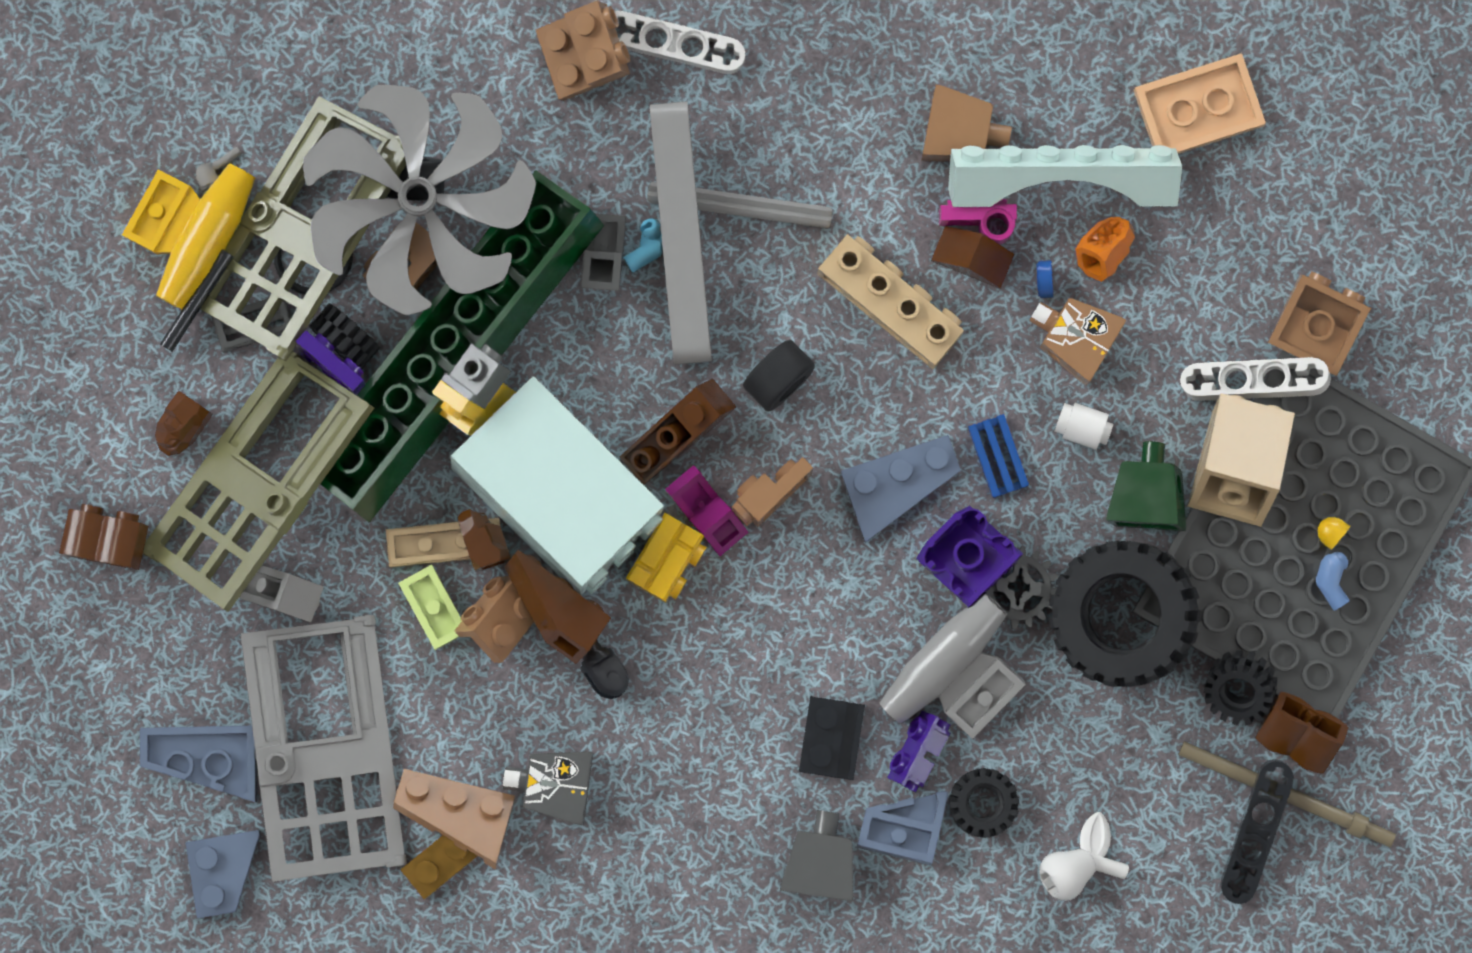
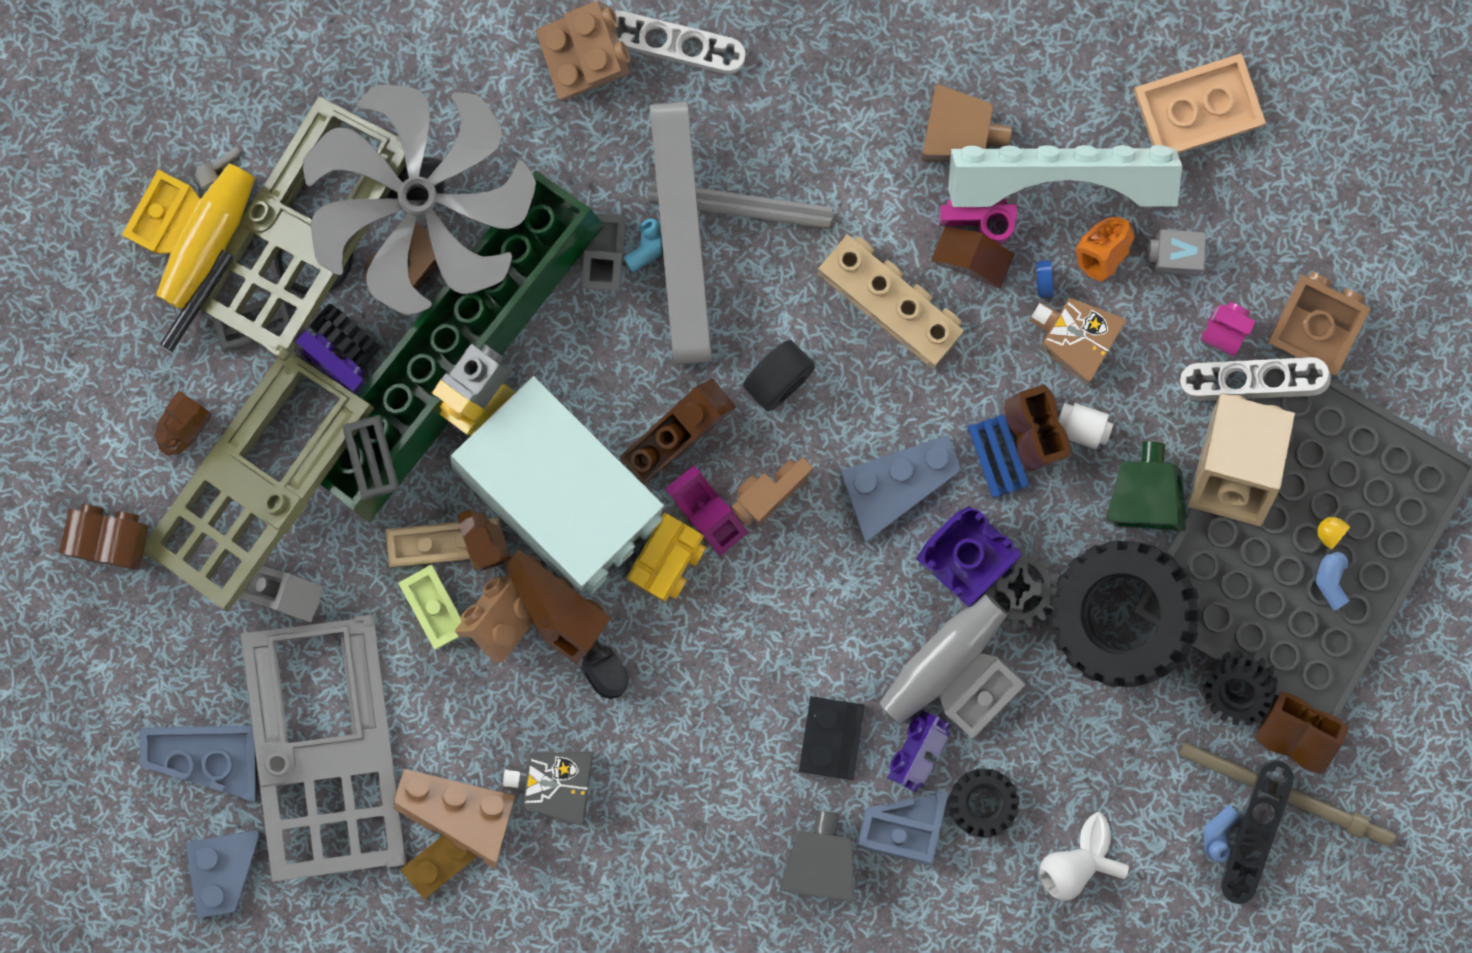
none -> dark grey tile [342,415,400,500]
none -> reddish brown brick [1004,384,1070,472]
none -> light grey brick [1148,229,1206,276]
none -> dark pink plate [1200,302,1256,356]
none -> medium blue arm [1203,805,1242,863]

